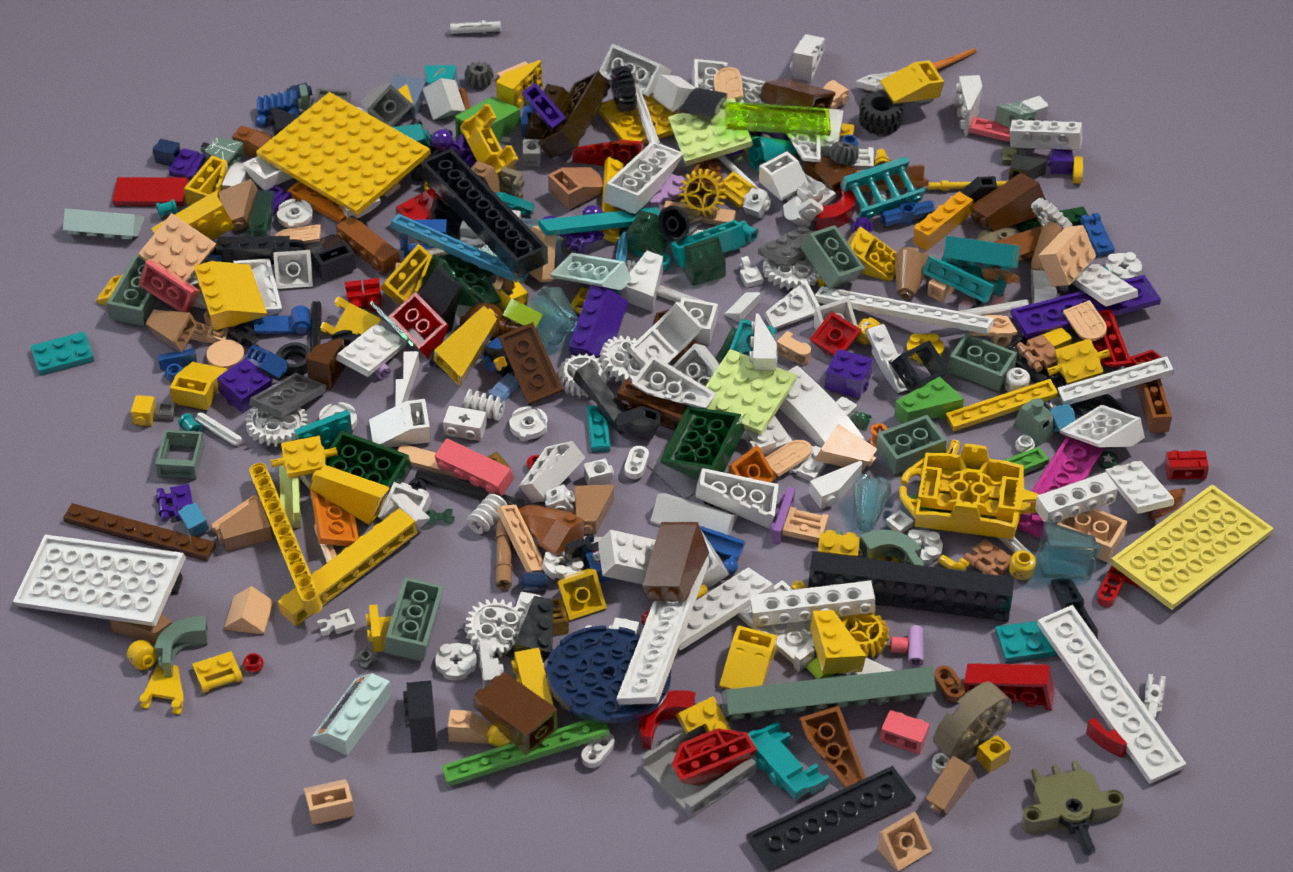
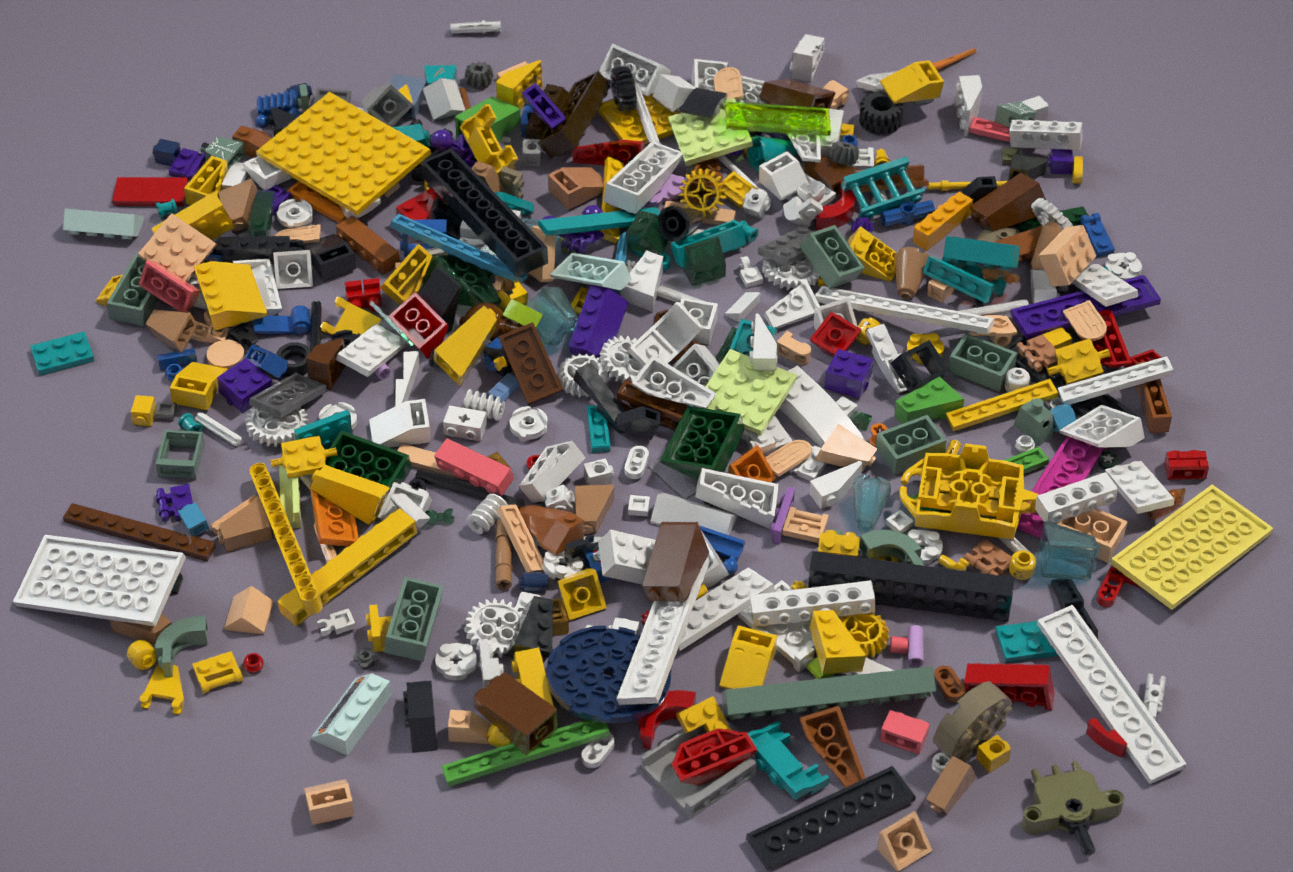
none -> white plate [628,495,650,517]

